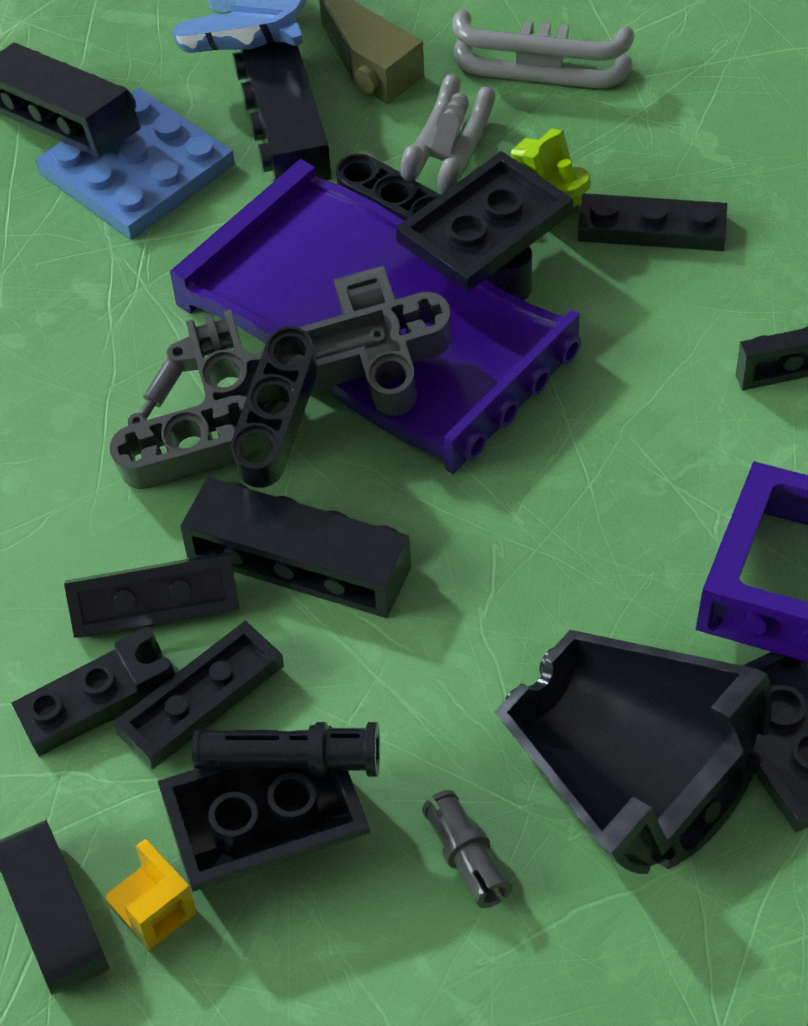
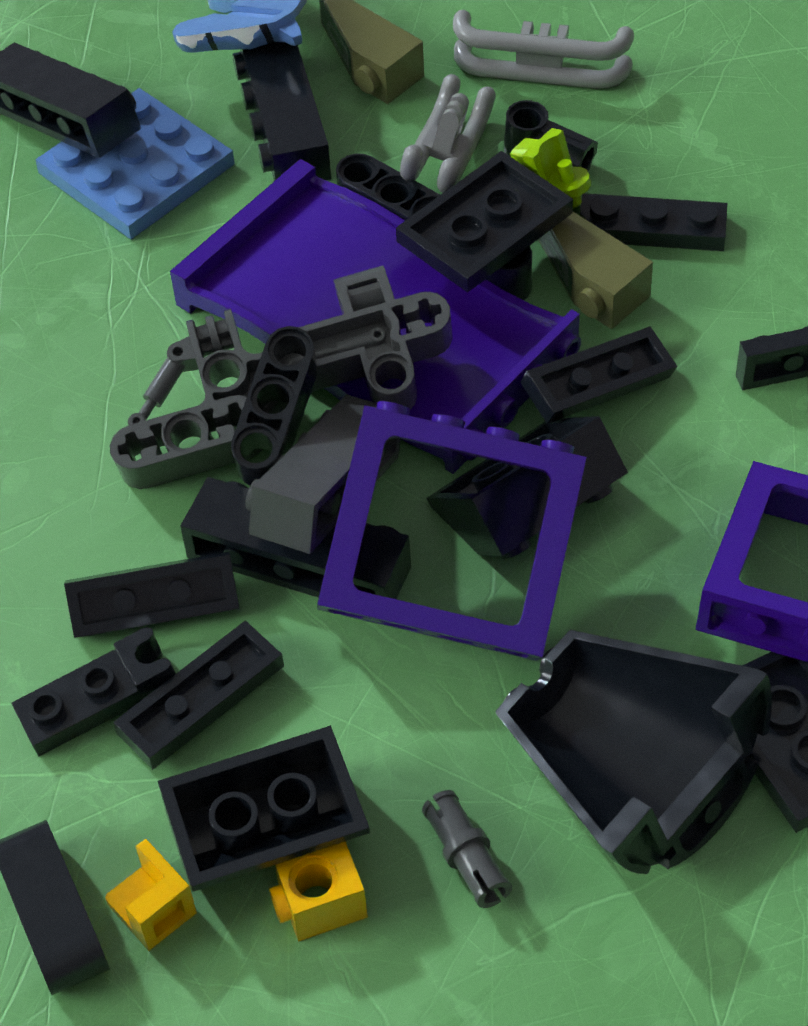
black pin [192,722,380,777] -> none
none -> dark grey brick [246,394,401,554]
none -> yellow brick [269,841,368,942]
none -> dark purple piece [317,401,587,661]
none -> black slope [426,416,628,559]
none -> black piece [504,100,598,171]
none -> black plate [520,326,678,424]
none -> olive slope [538,212,653,329]

